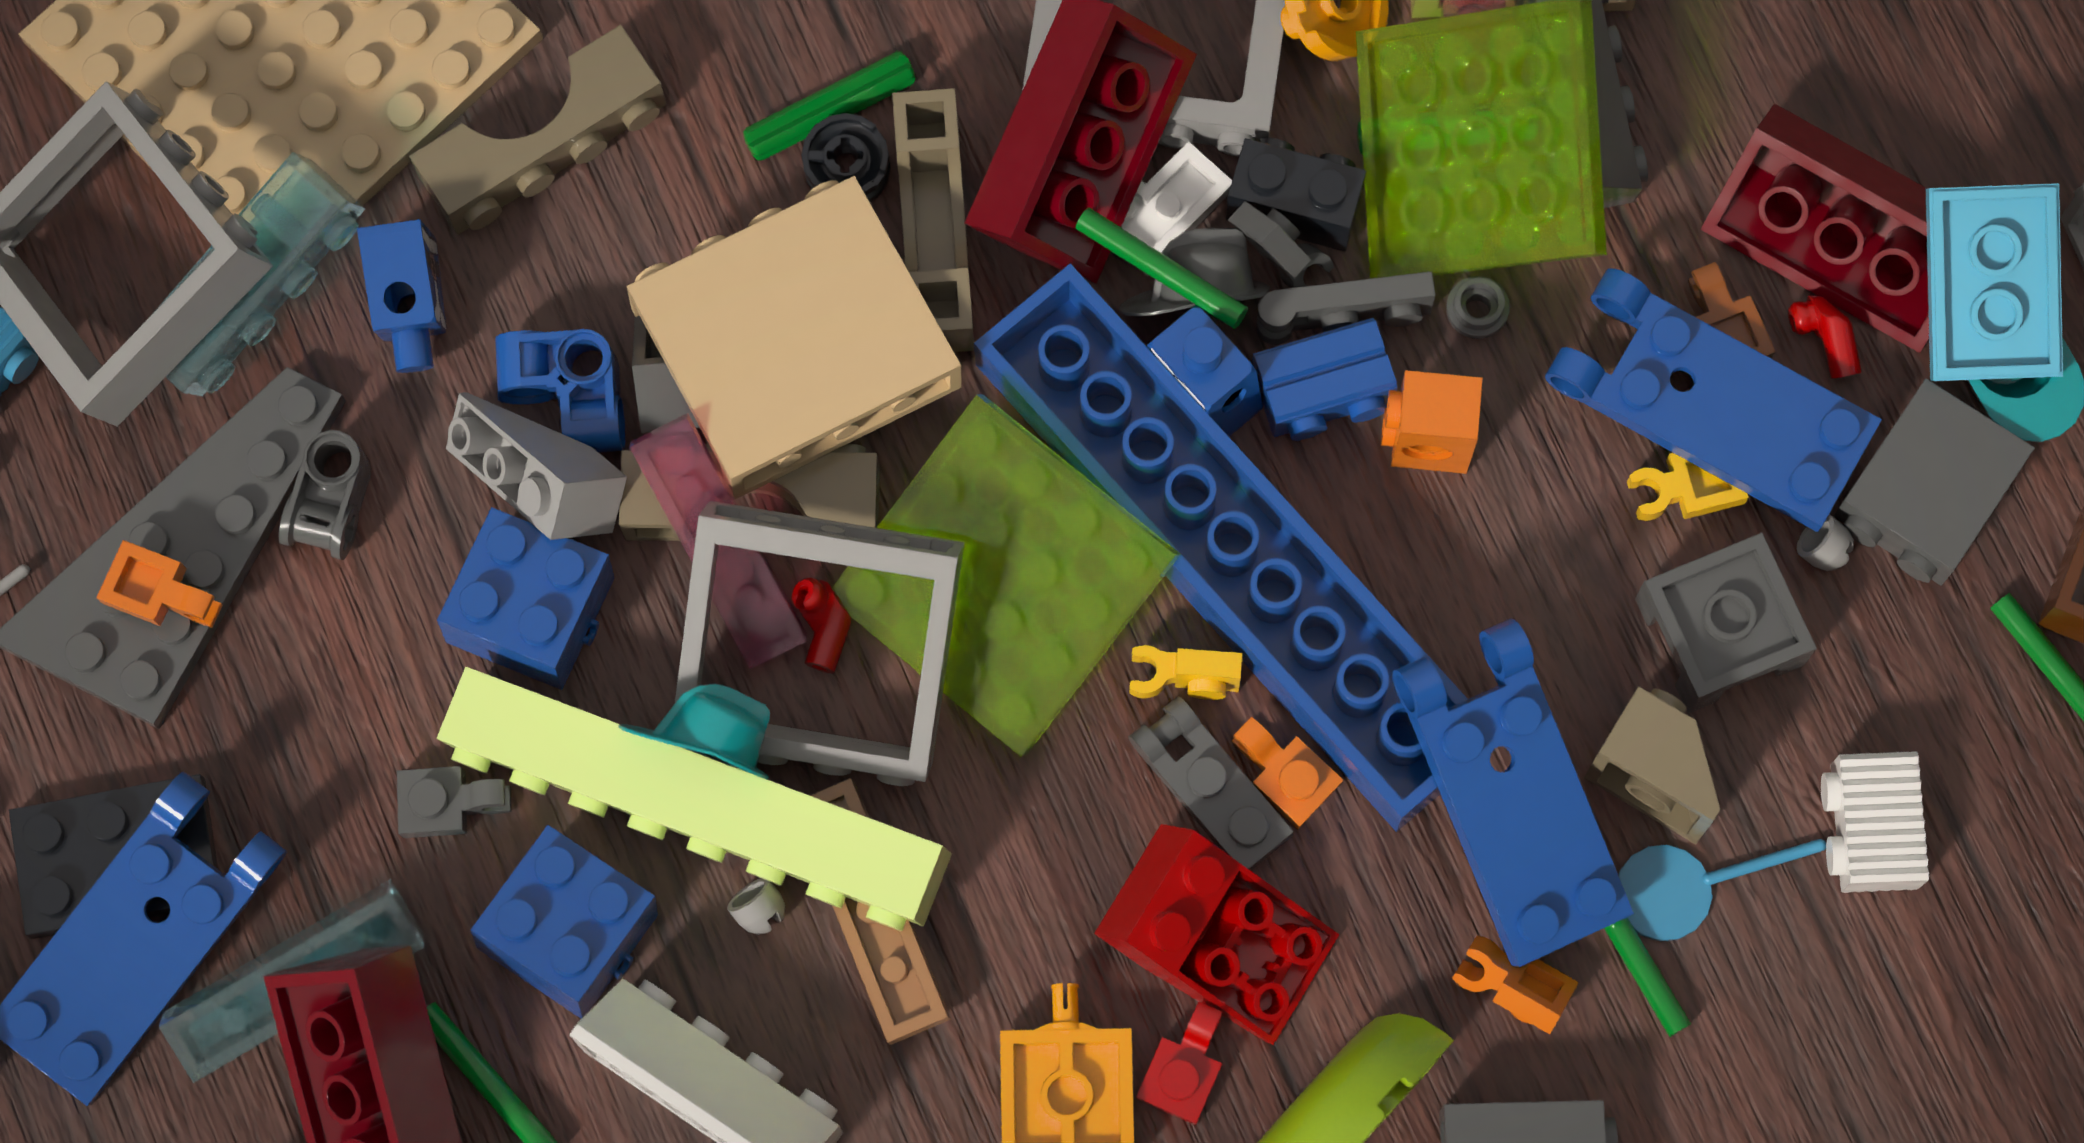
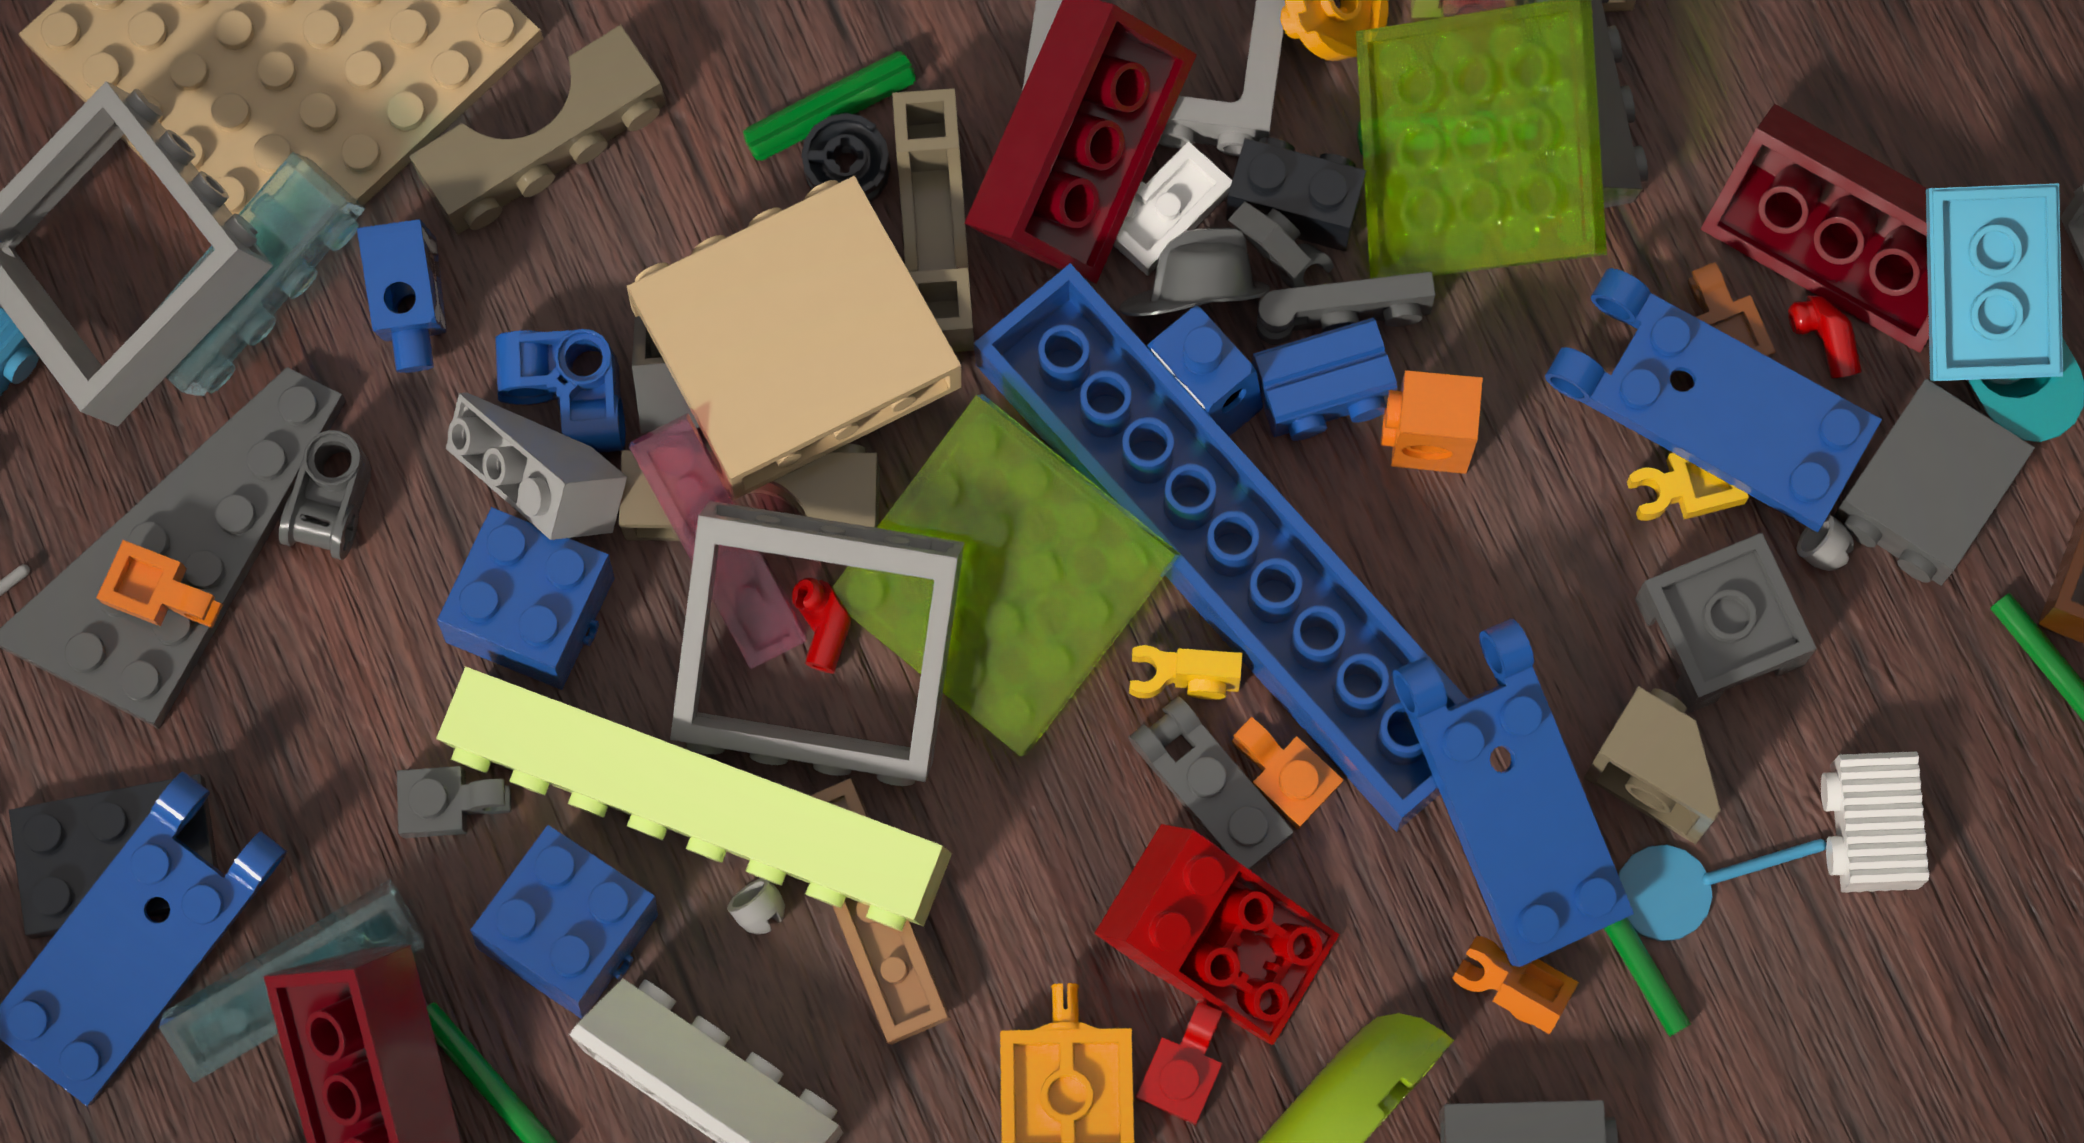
teal piece [618,684,770,779] -> none
green bar [1075,207,1248,329] -> none
dark grey plate [1446,276,1510,339] -> none

